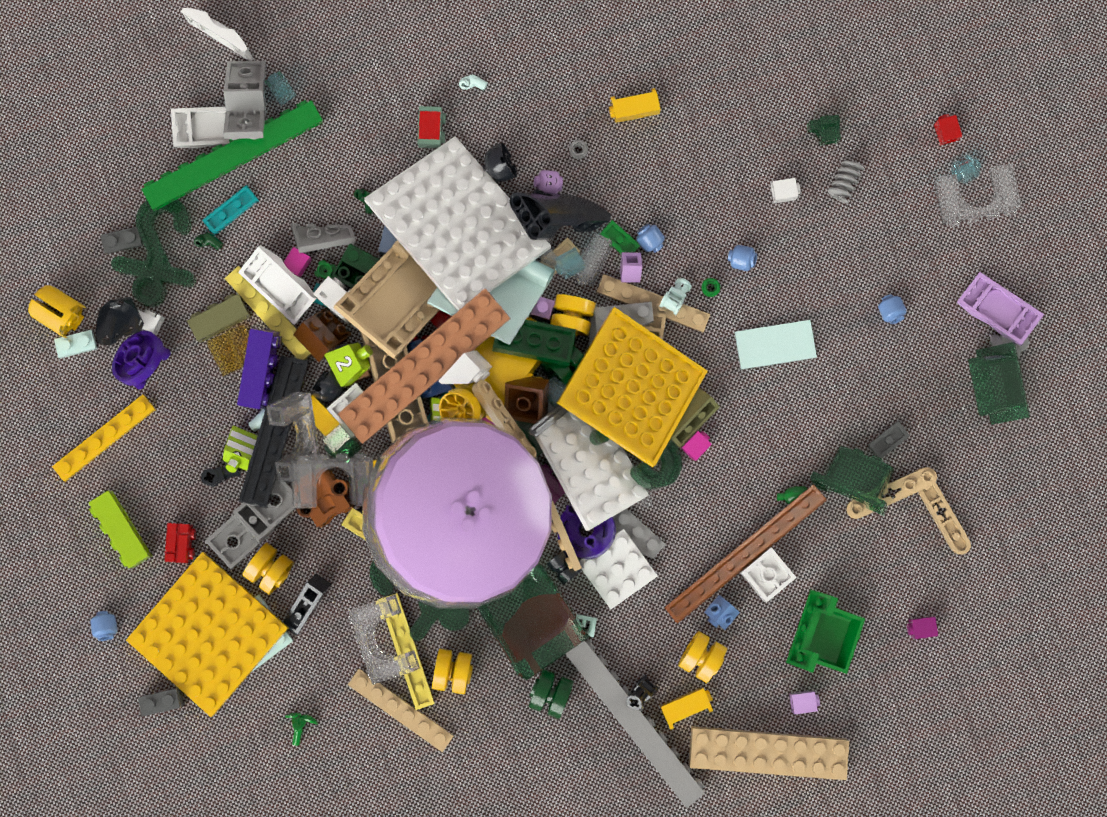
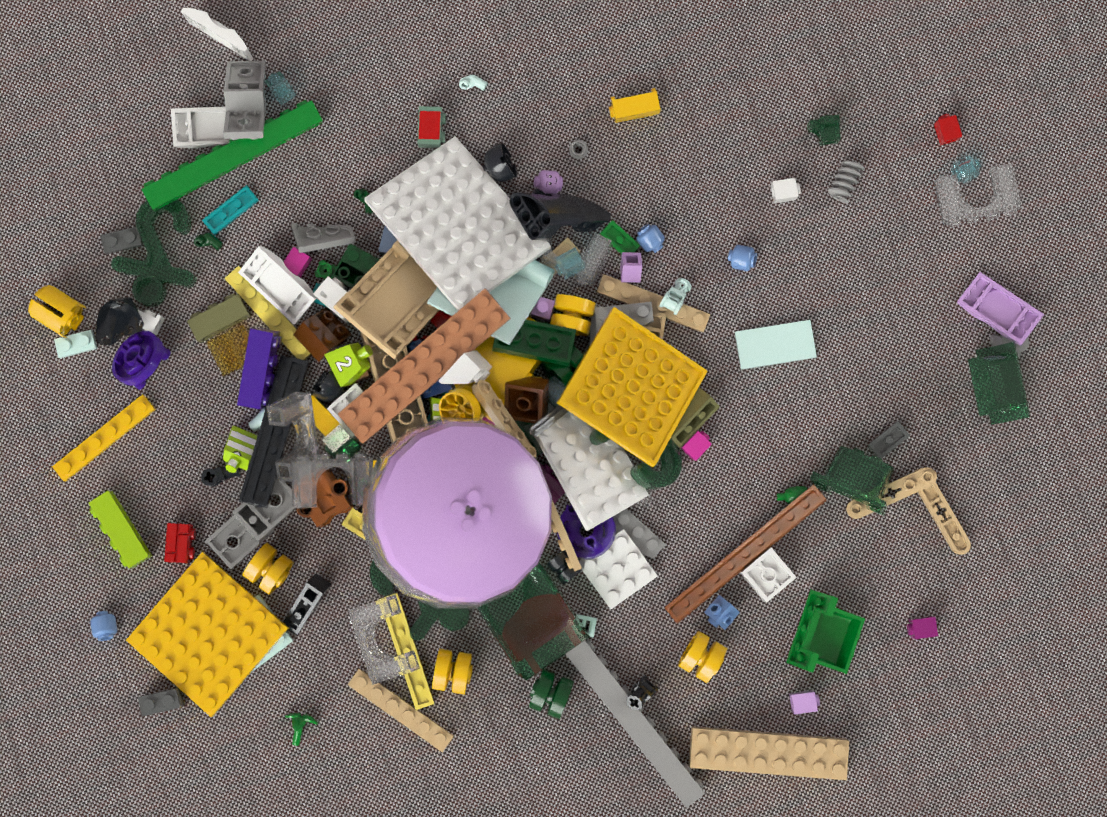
yellow brick [660,687,713,730] -> none
green plate [701,278,720,297] -> none
medium blue head [878,294,907,324] -> none

